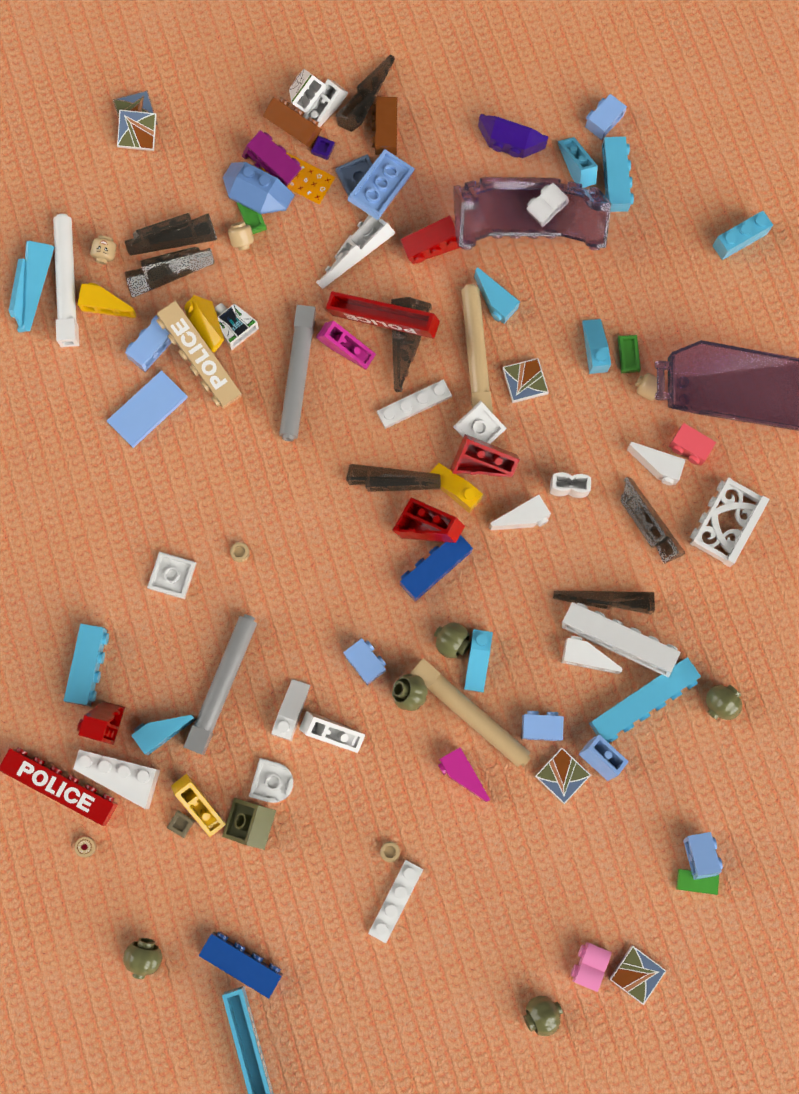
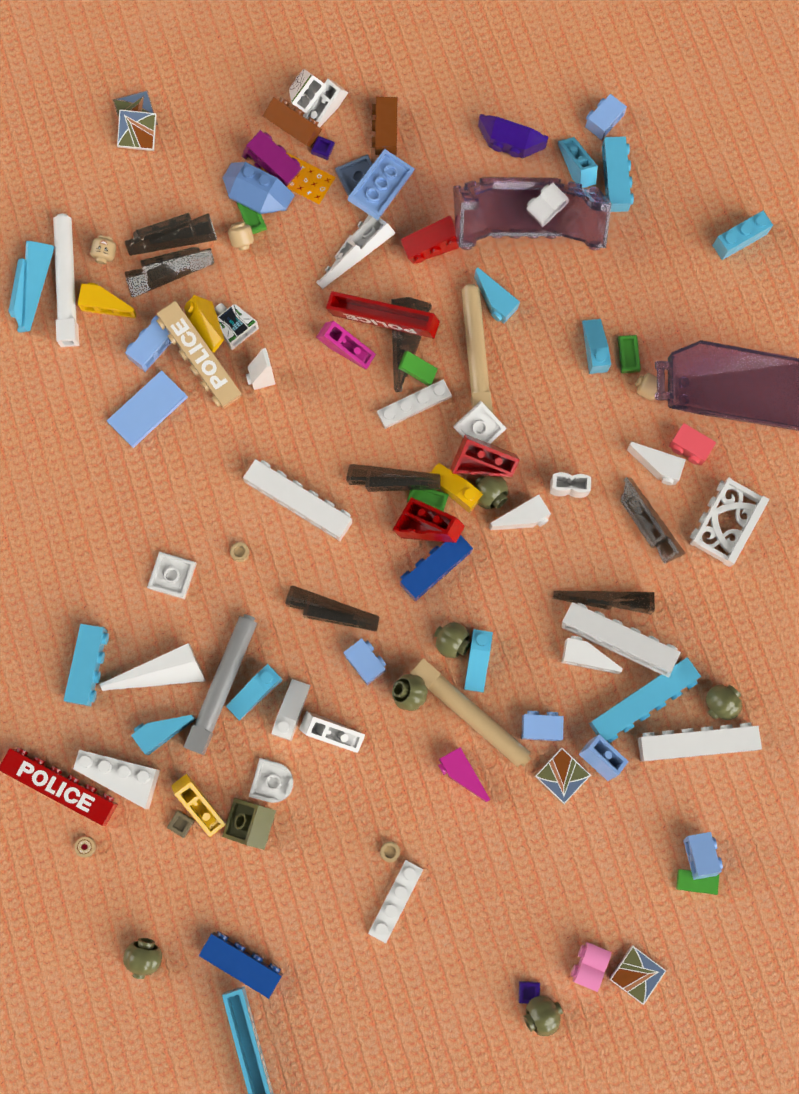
red wedge [77,701,125,745] -> none
light grey brick [279,305,316,441] -> none
clear smoke wedge [336,55,395,132] -> none
tile [502,358,549,403] -> none
none -> white wedge [99,643,206,691]
none -> medium azure slope [226,664,283,721]
none -> white brick [243,459,352,541]
none -> white slope [246,348,275,390]
none -> clear smoke wedge [285,586,379,632]
none -> bright green tile [398,351,438,386]
none -> bright green tile [407,483,449,511]
none -> olive plant [475,476,508,509]
none -> dark purple tile [518,981,540,1004]
none -> white brick [637,723,762,762]

